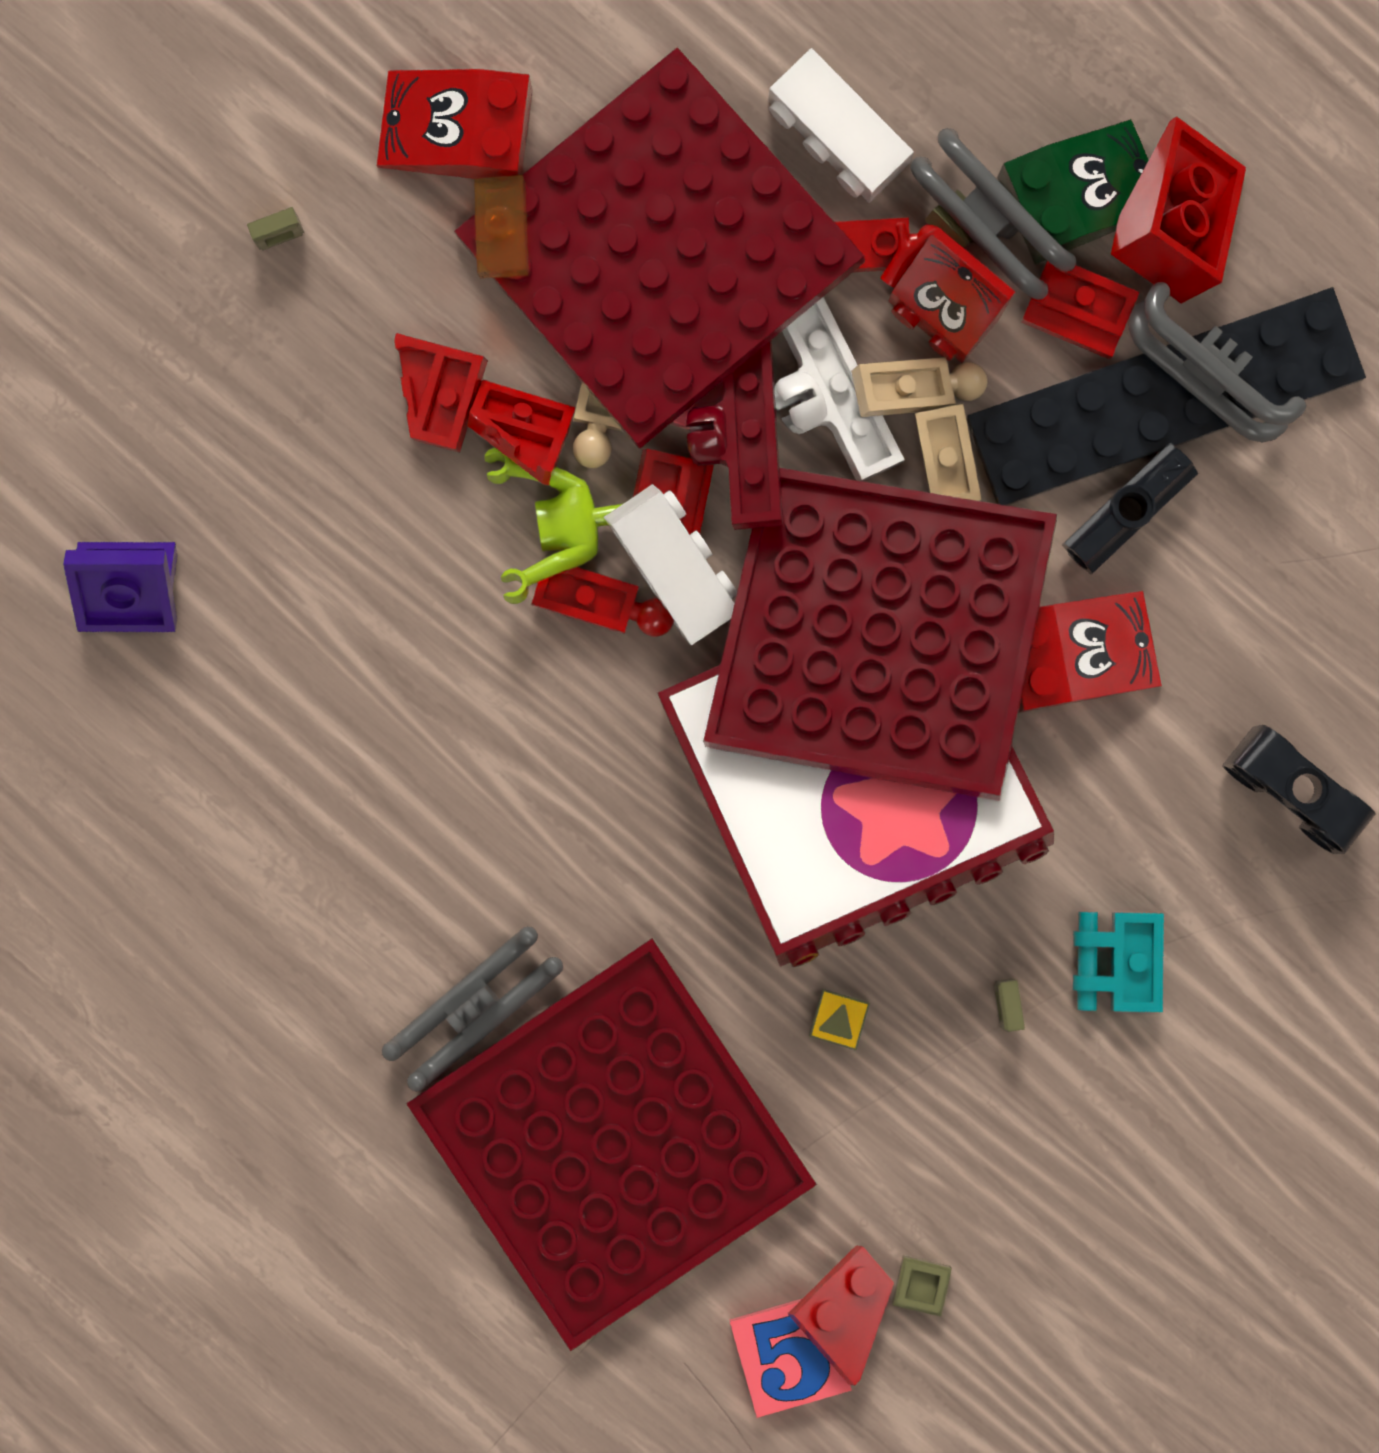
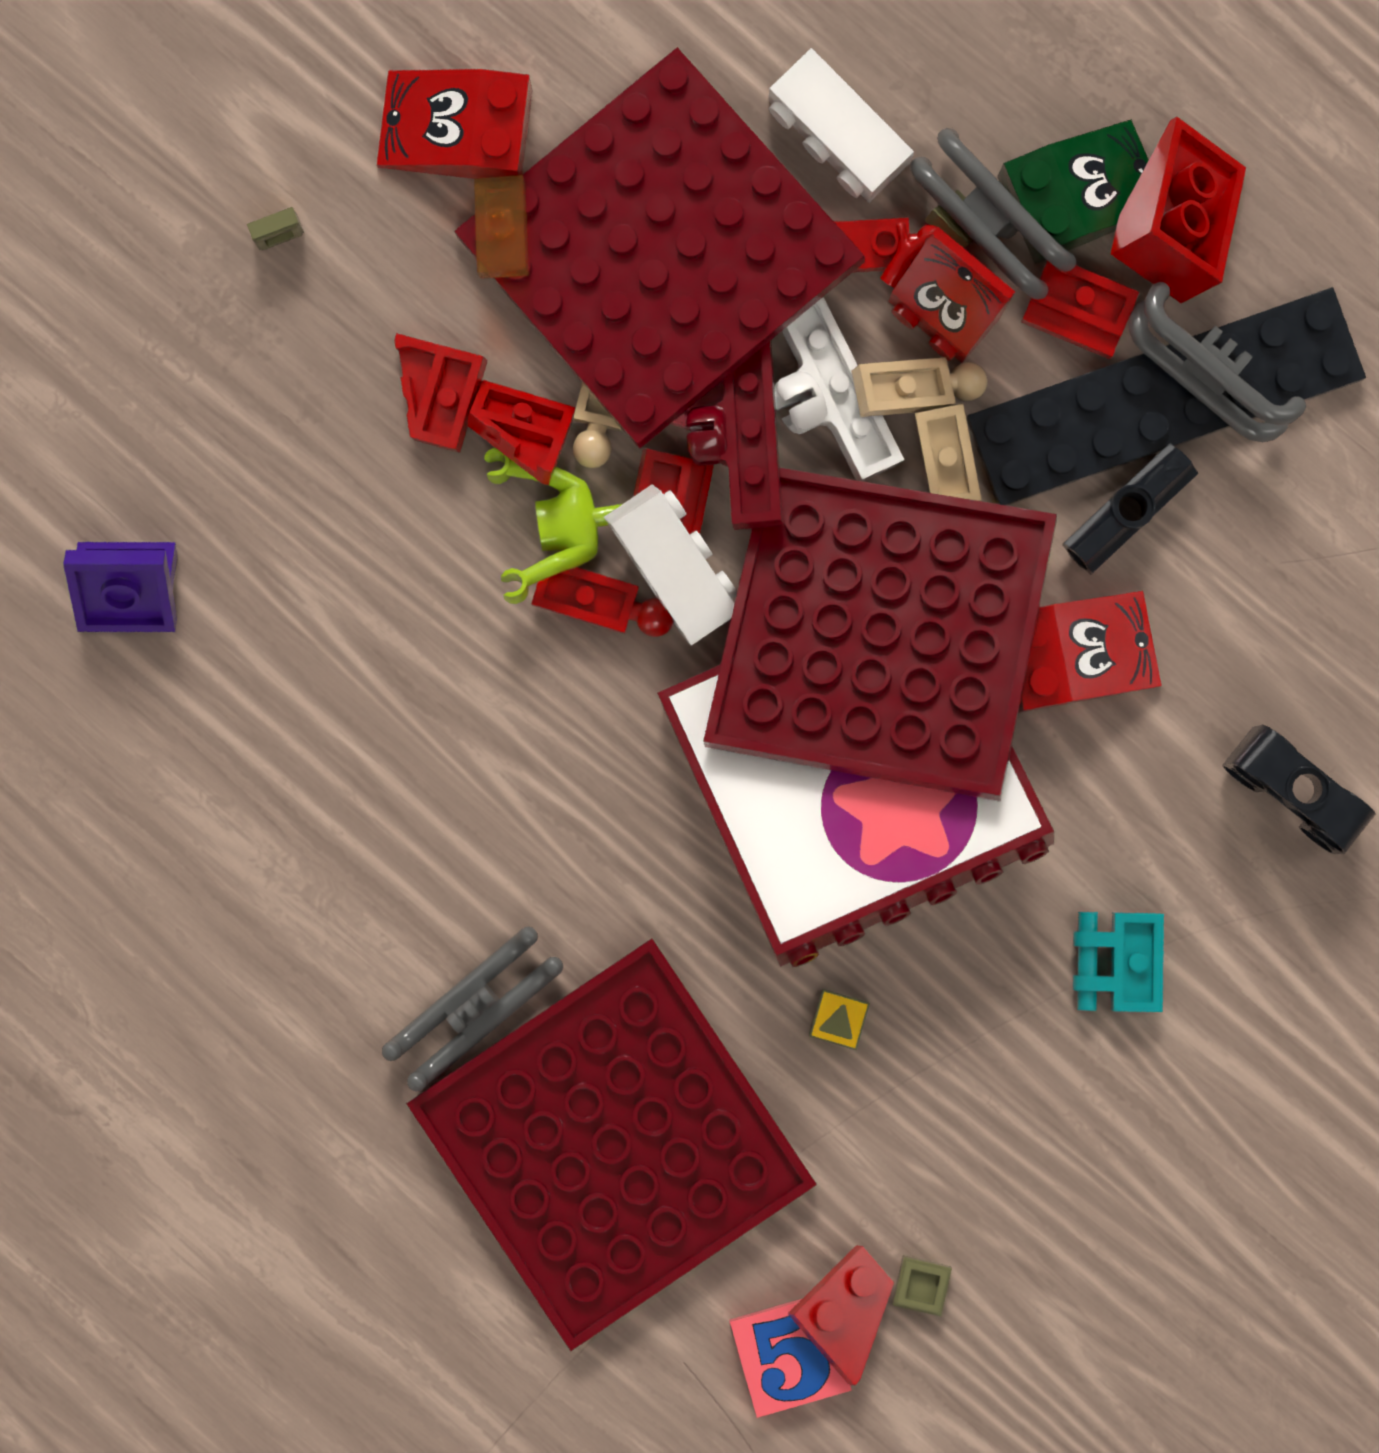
olive tile [993,978,1025,1032] -> none

